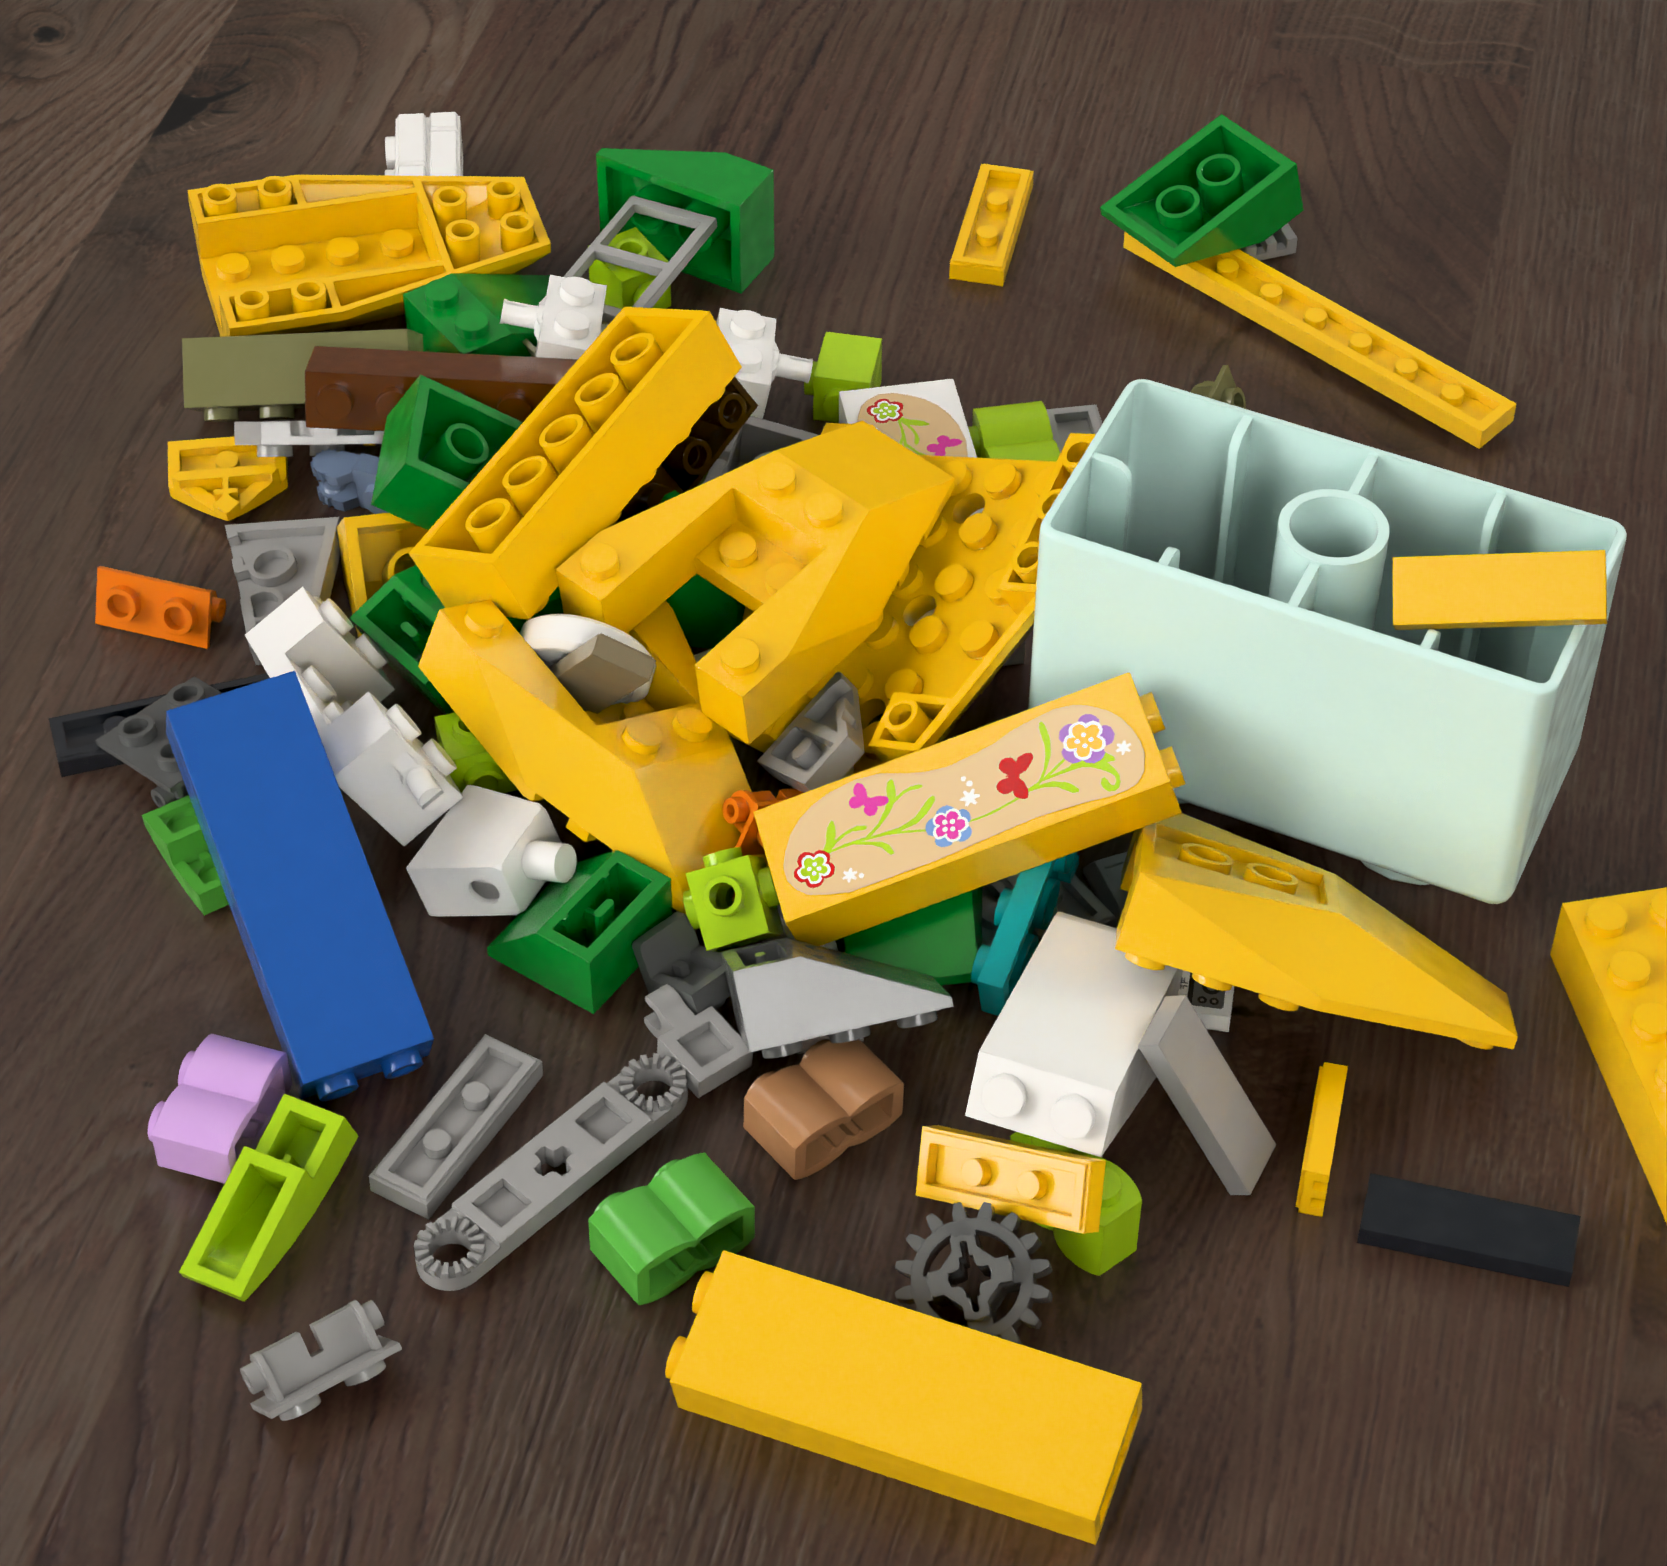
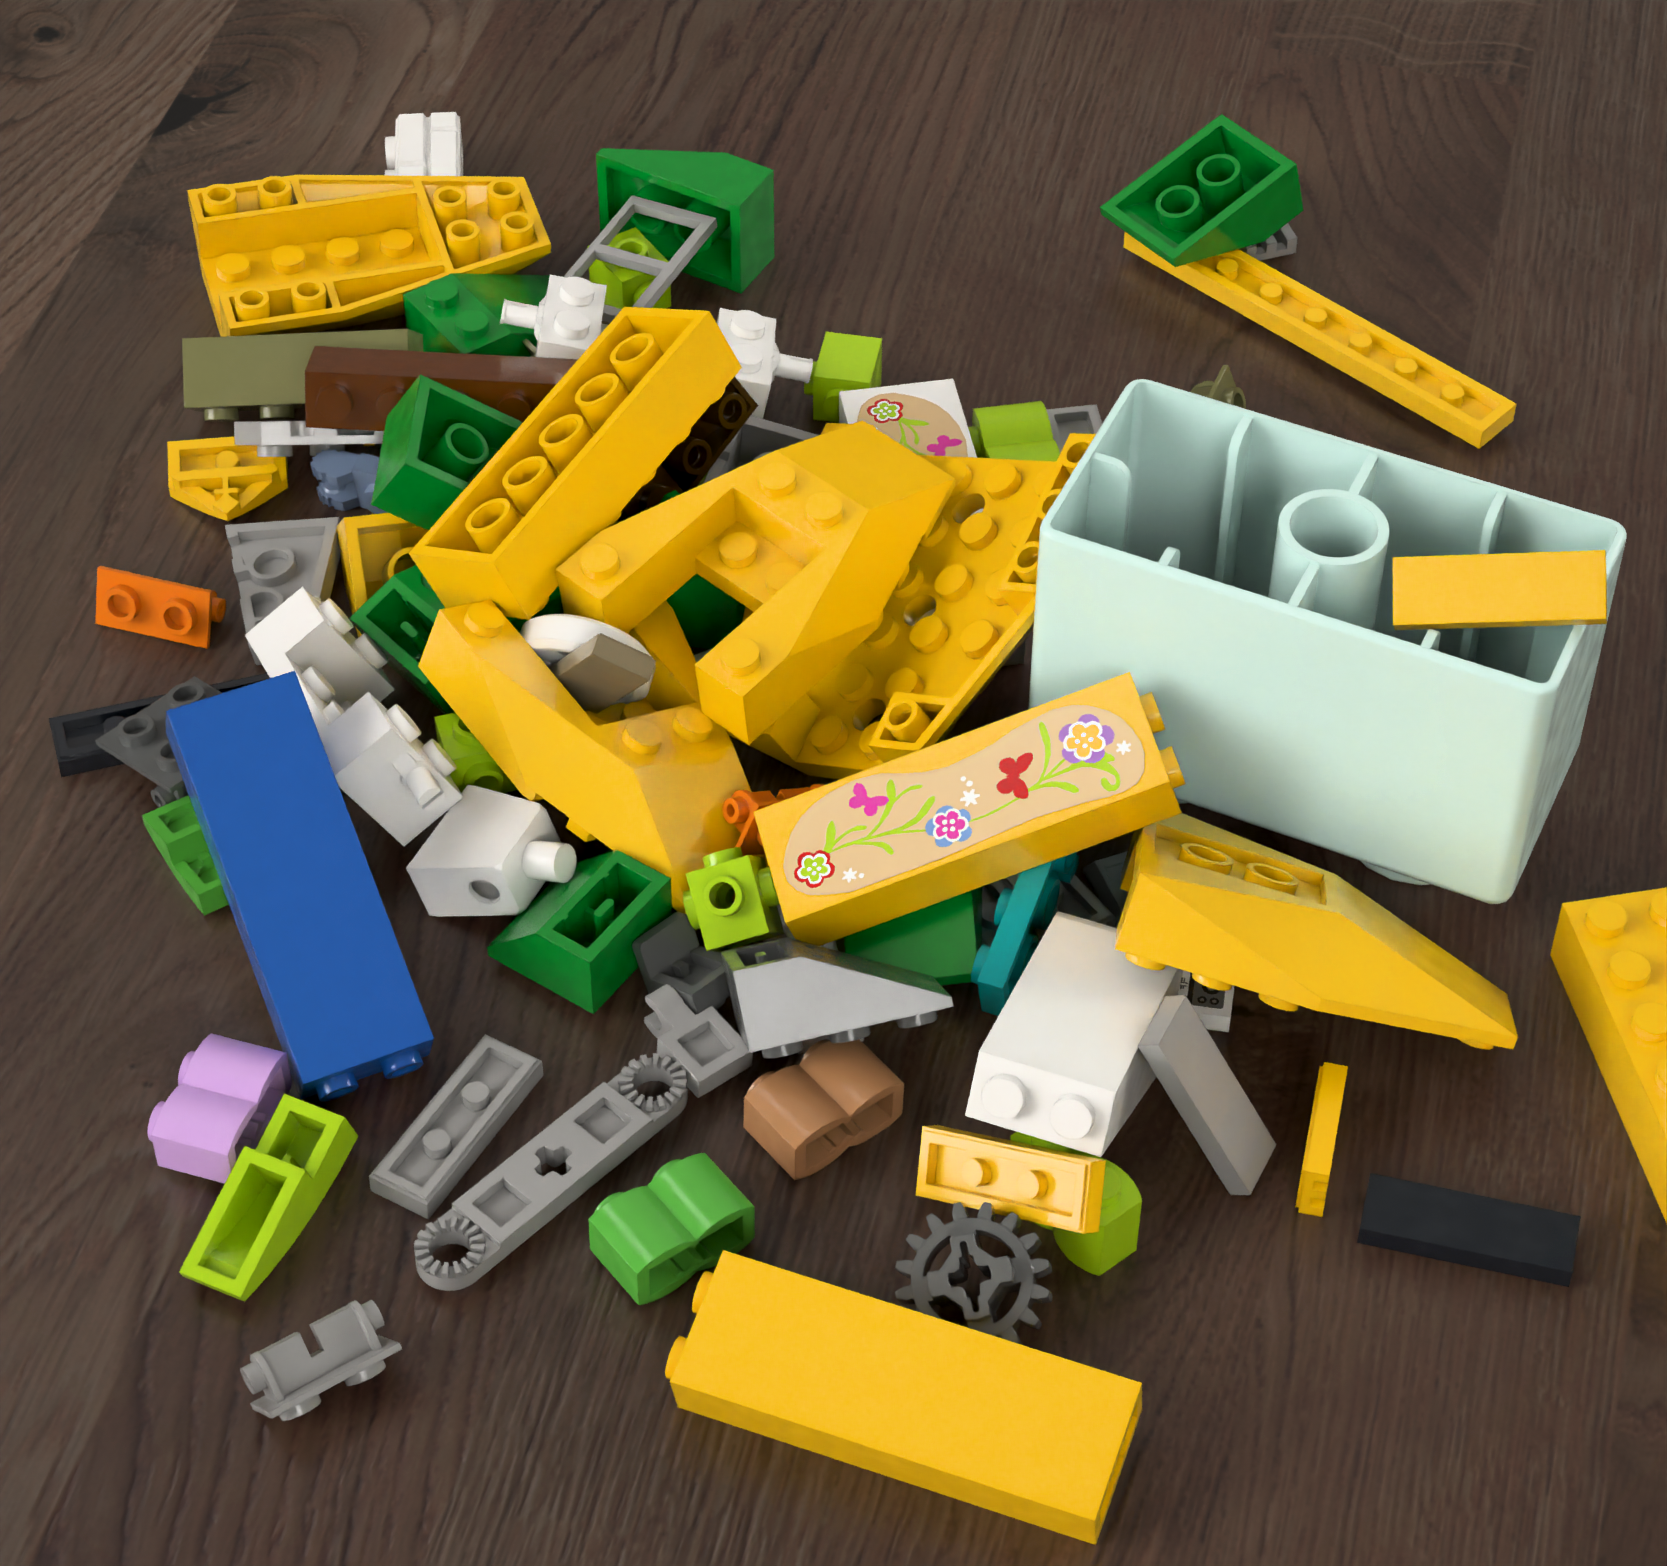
light grey wing [757,671,865,793] -> none
yellow tile [949,164,1034,286] -> none

